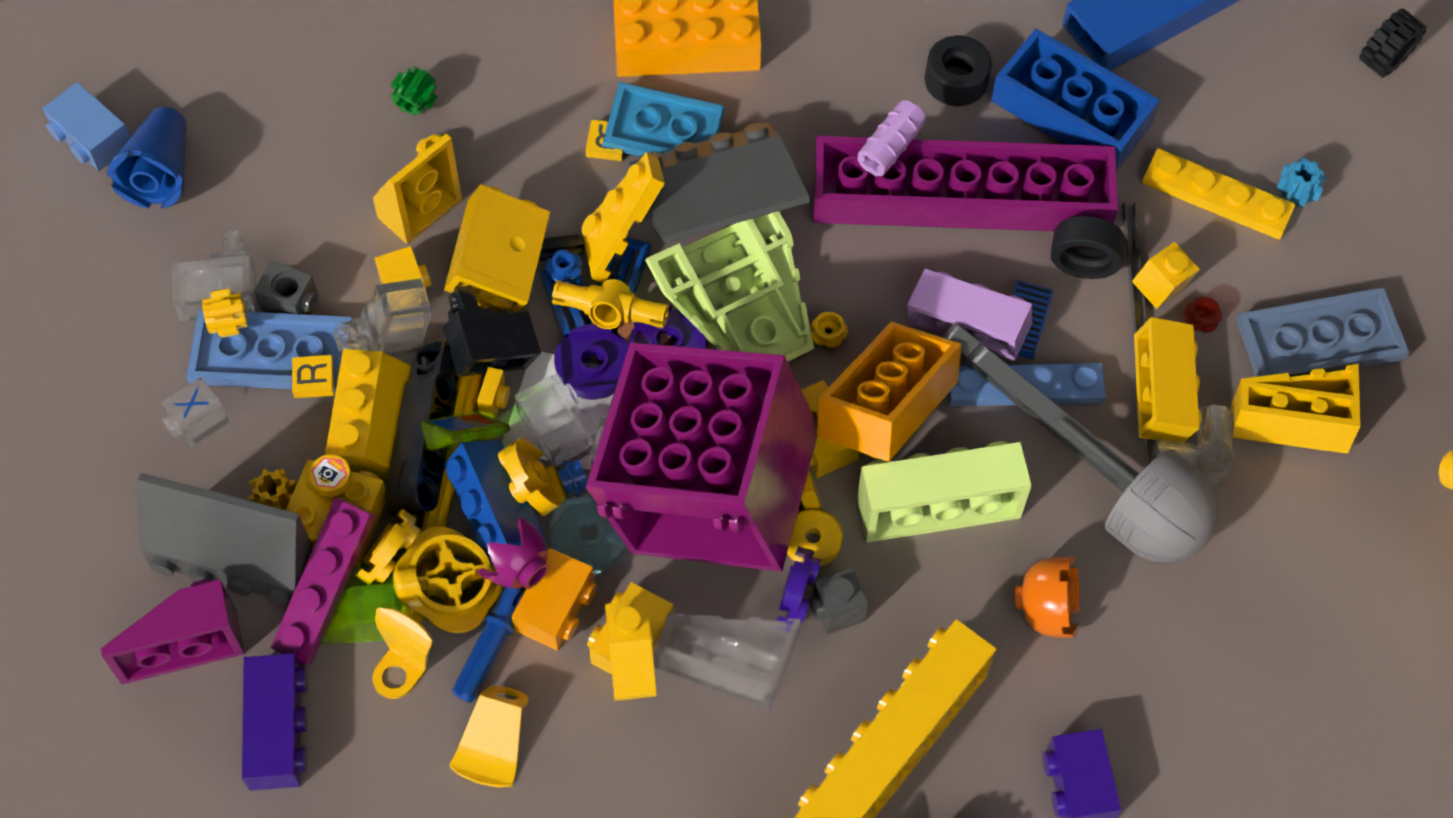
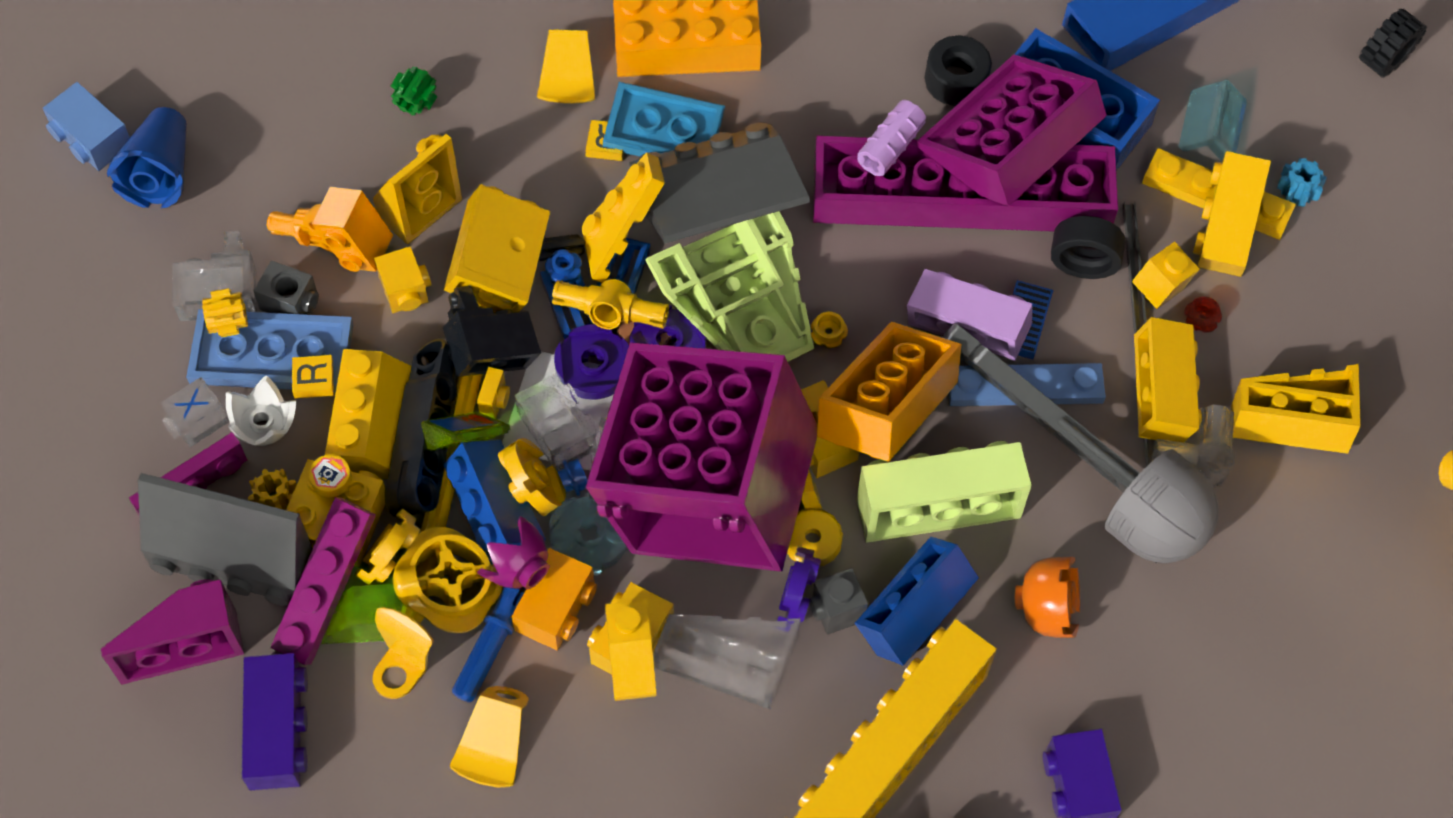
clear hinge [333,278,432,357] -> none
sand blue plate [1236,287,1409,377] -> none
none -> magenta plate [129,432,247,516]
none -> white piece [226,376,296,446]
none -> light orange brick [267,187,393,272]
none -> yellow piece [537,29,595,103]
none -> blue brick [855,536,979,666]
none -> magenta slope [916,54,1107,206]
none -> clear light blue panel [1179,80,1247,161]
none -> yellow brick [1193,151,1271,277]

